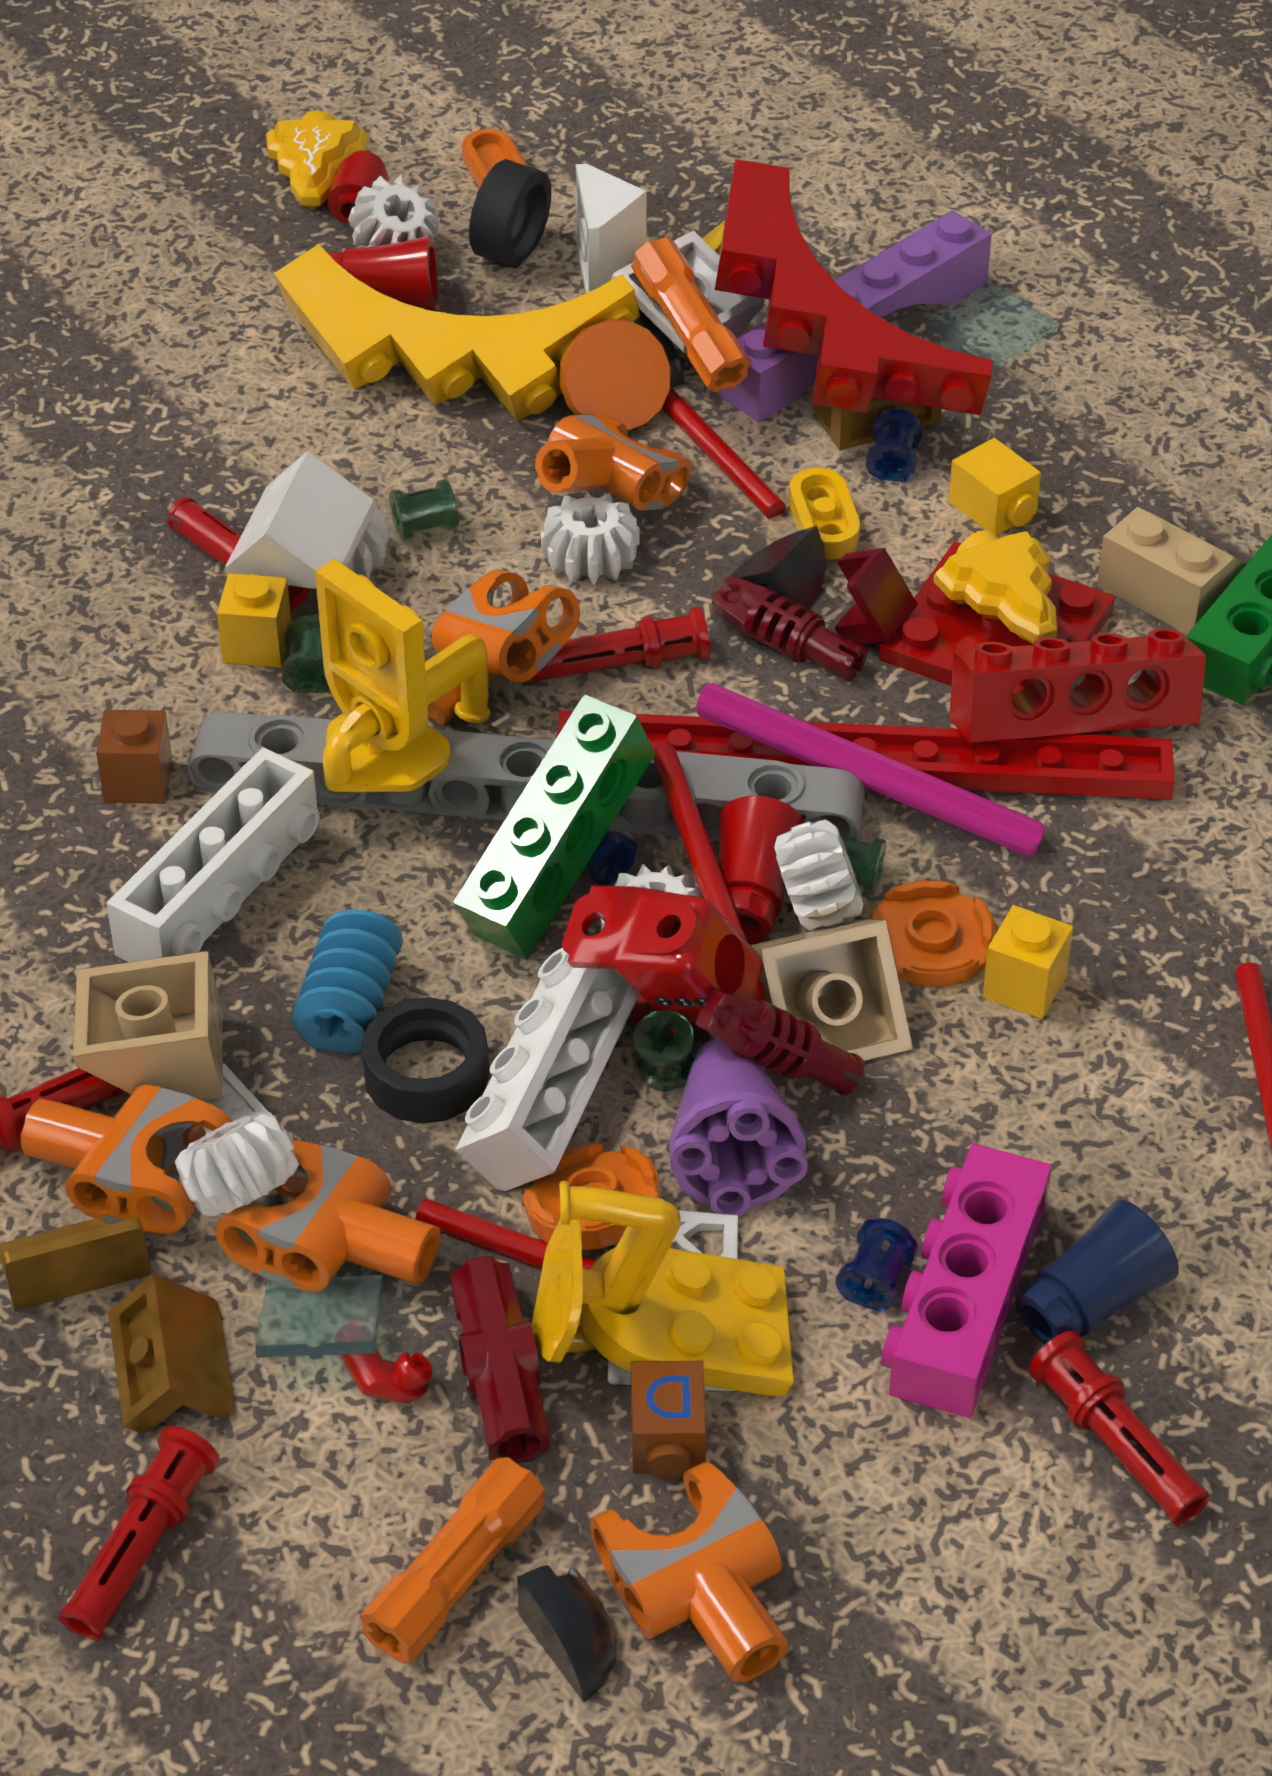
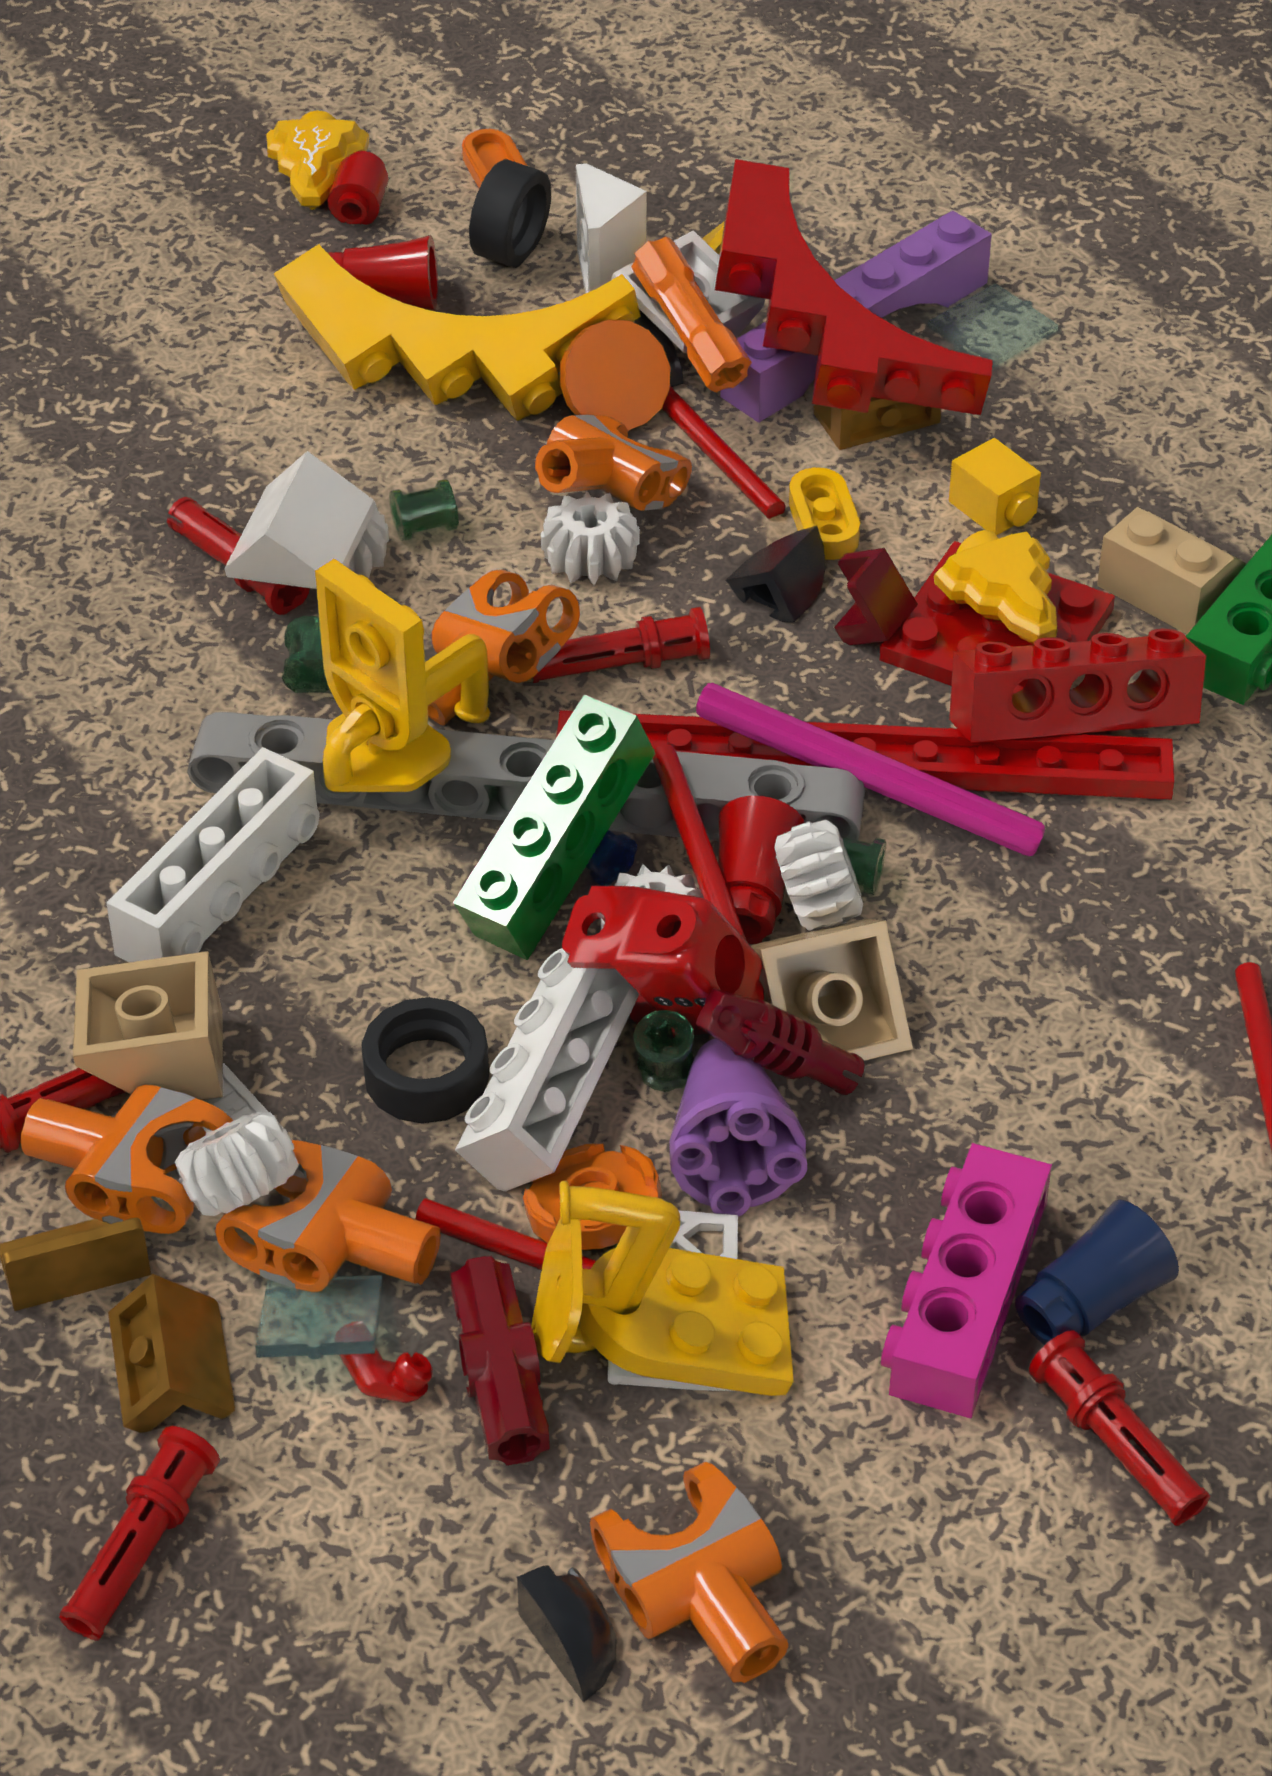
dark orange brick [96,710,172,804] -> none
yellow brick [217,573,292,667] -> none
dark azure piece [292,910,404,1054] -> none
white gear [349,175,440,247] -> none
orange axle [359,1457,546,1663] -> none
dark orange brick [631,1360,706,1479] -> none
dark red hinge [712,576,868,682] -> none
clear blue bush [835,1218,918,1312] -> none
clear blue bush [866,409,923,482] -> none
orange tile [869,880,995,986] -> none
yellow brick [982,905,1073,1019] -> none

